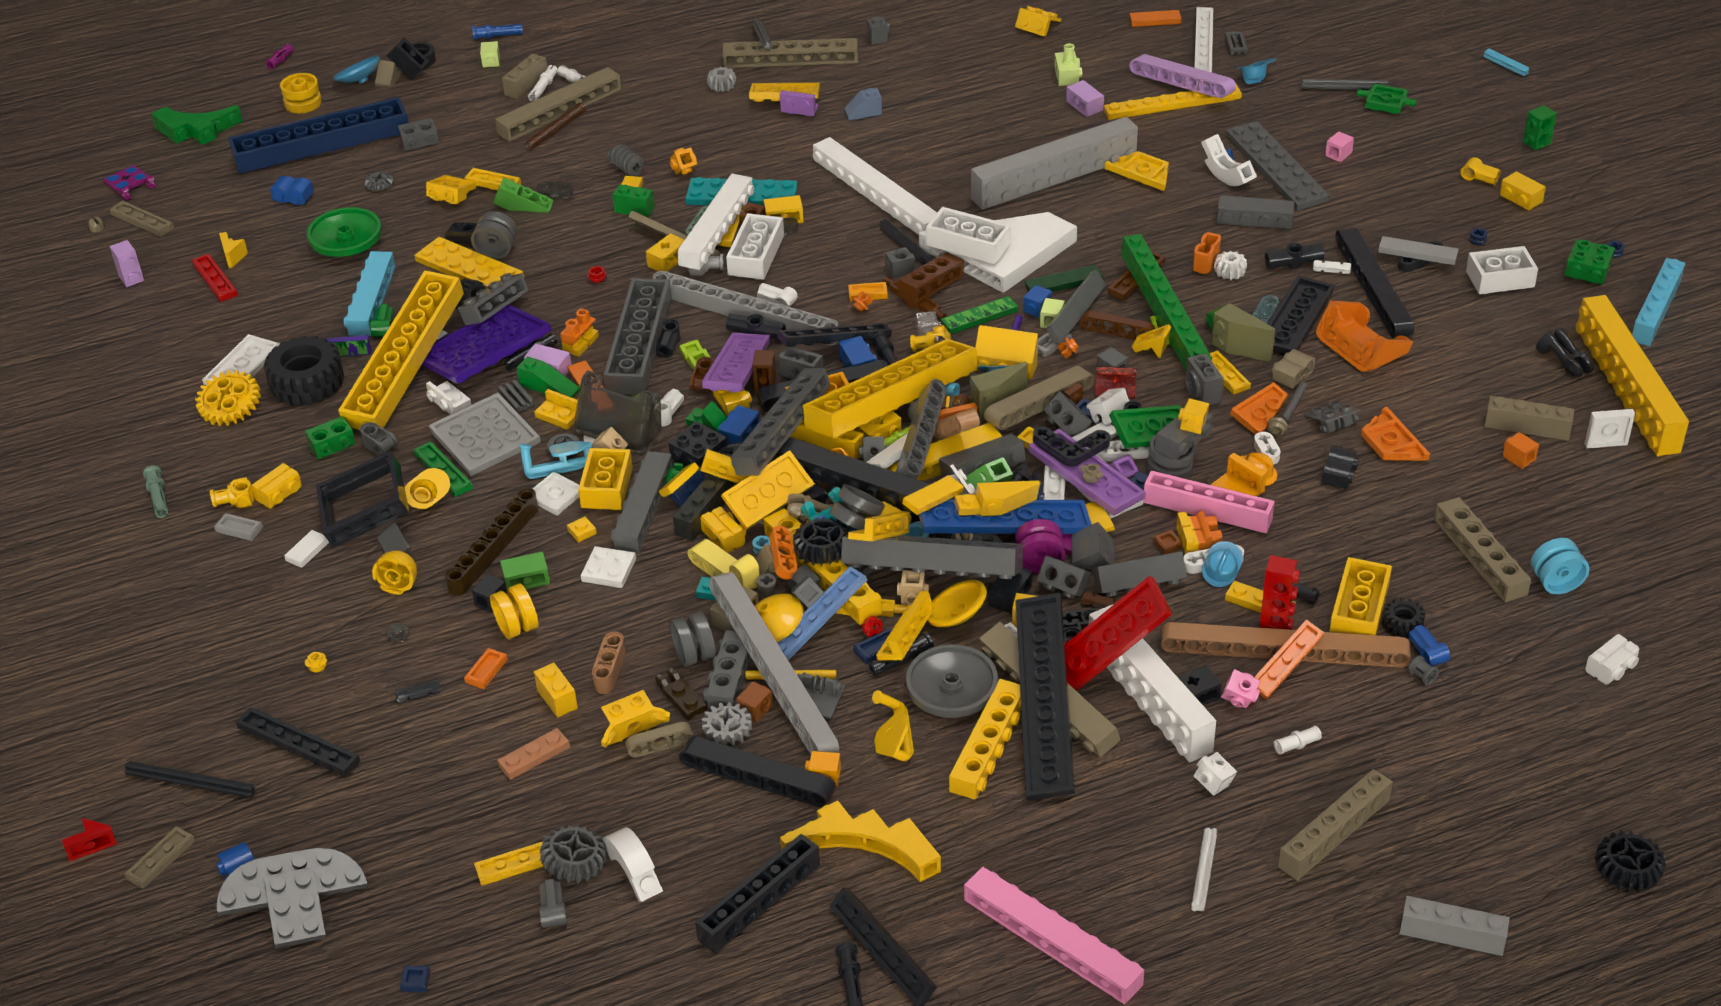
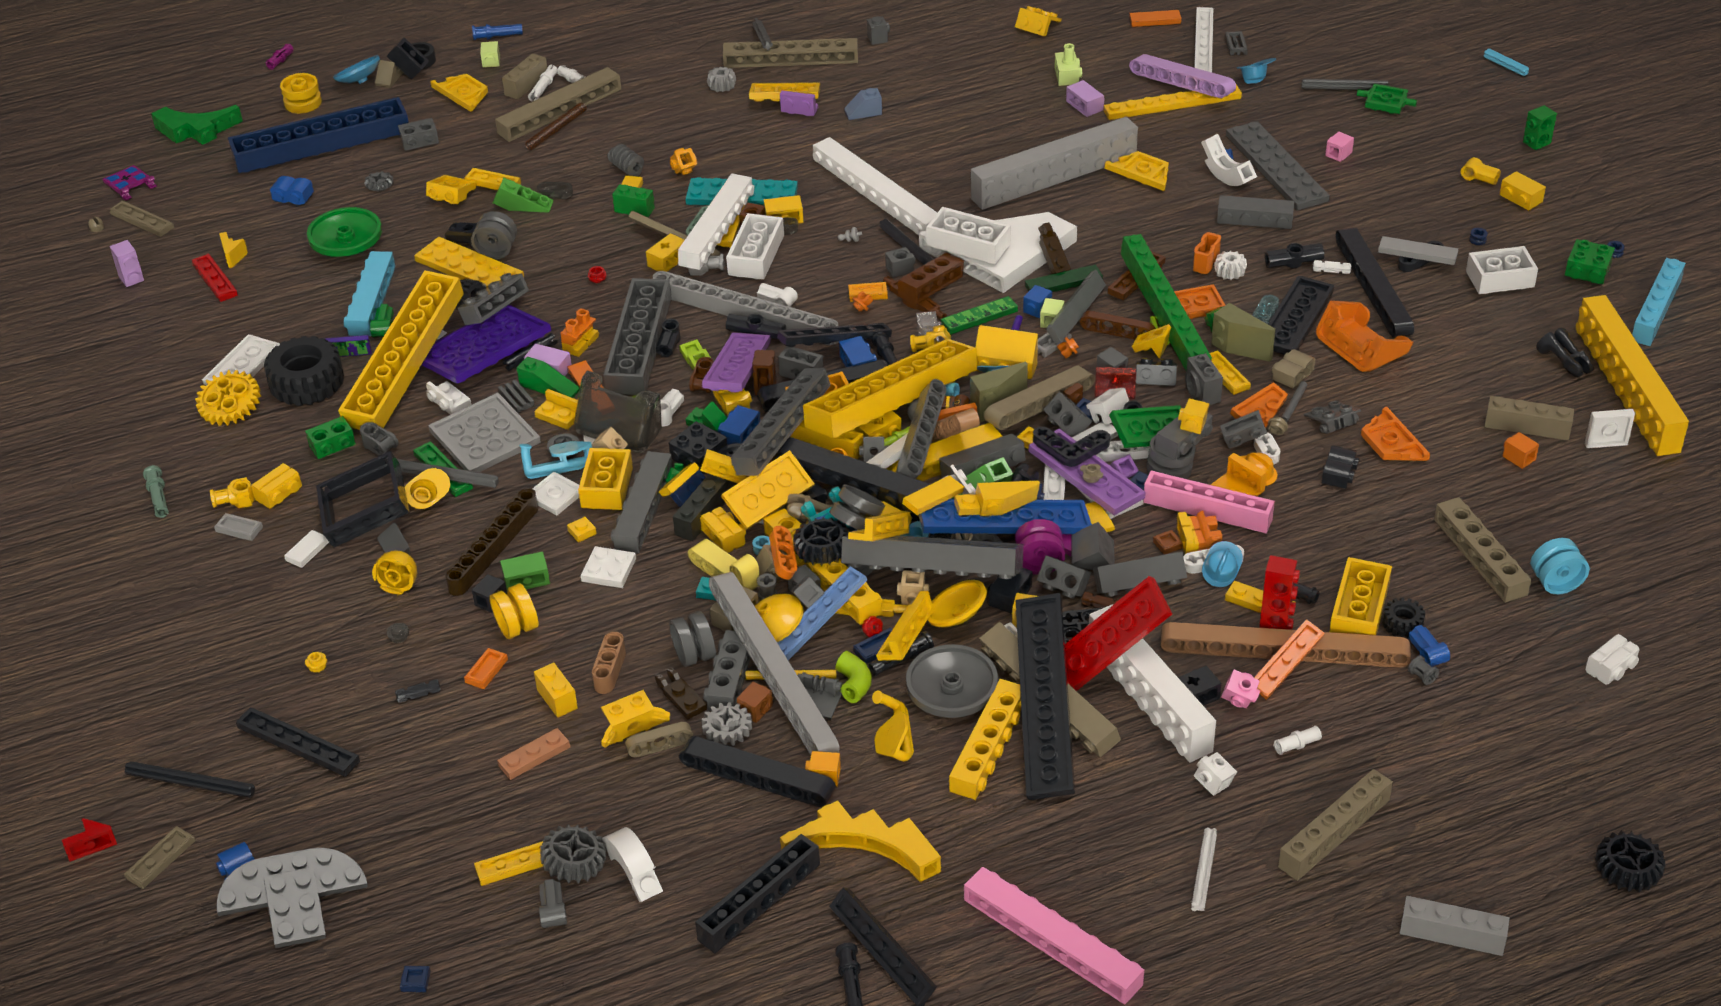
none -> dark grey axle [386,458,499,488]
none -> yellow wing [430,74,488,112]
none -> lime cylinder [835,651,871,703]
none -> light grey hair [838,227,862,242]
none -> dark brown hinge [1038,222,1071,274]
none -> bracket [1136,358,1177,386]
none -> orange tile [1174,284,1225,319]
none -> dark grey bracket [1220,410,1267,449]

